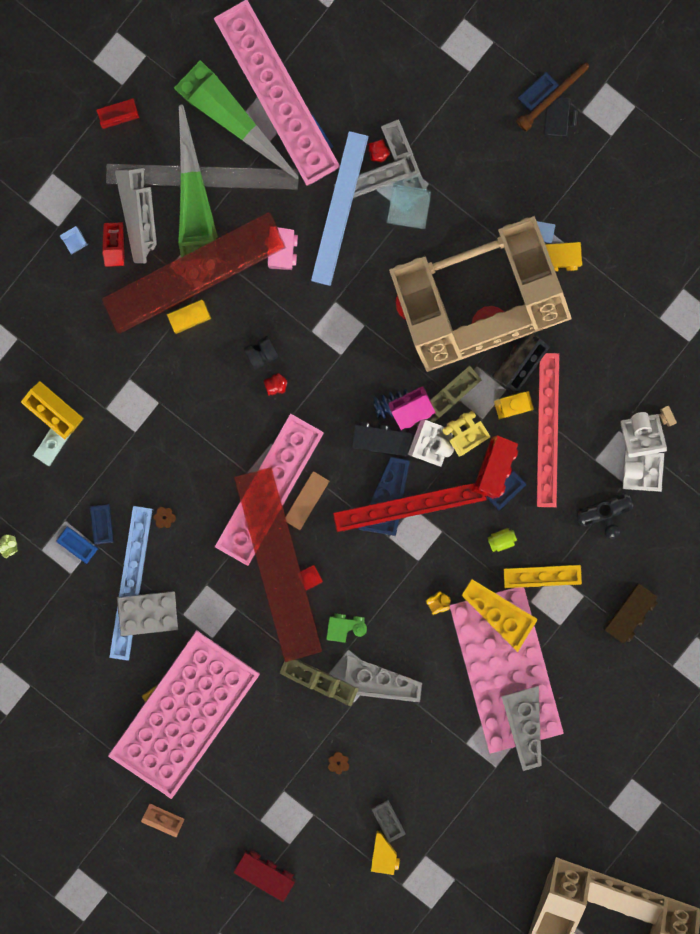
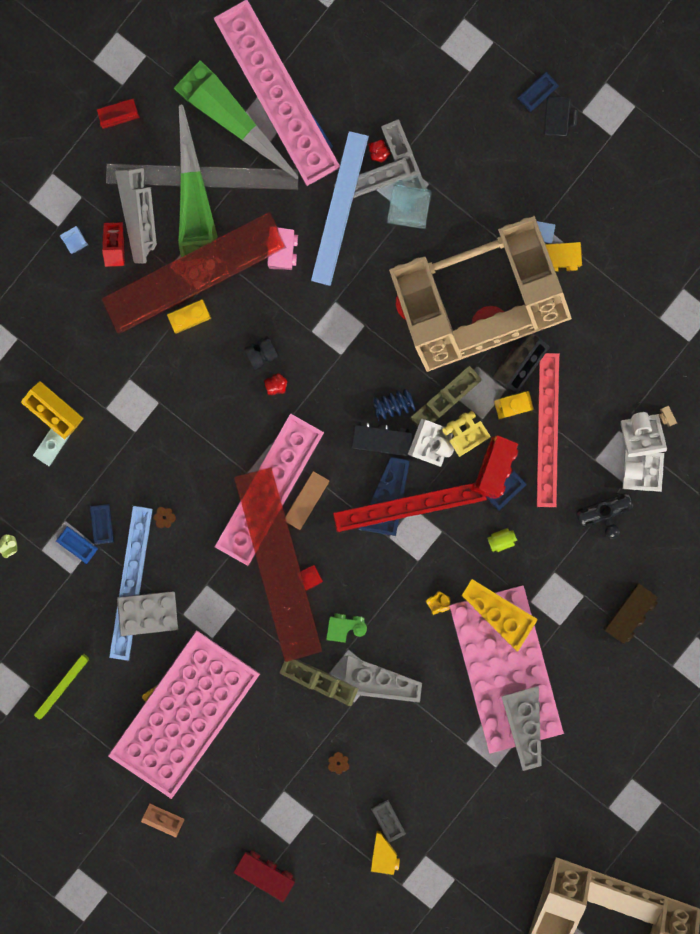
dark pink brick [388,386,436,430] -> none
yellow plate [504,565,582,588] -> none
reddish brown piece [516,63,589,132] -> none
none -> lime tile [34,654,89,719]

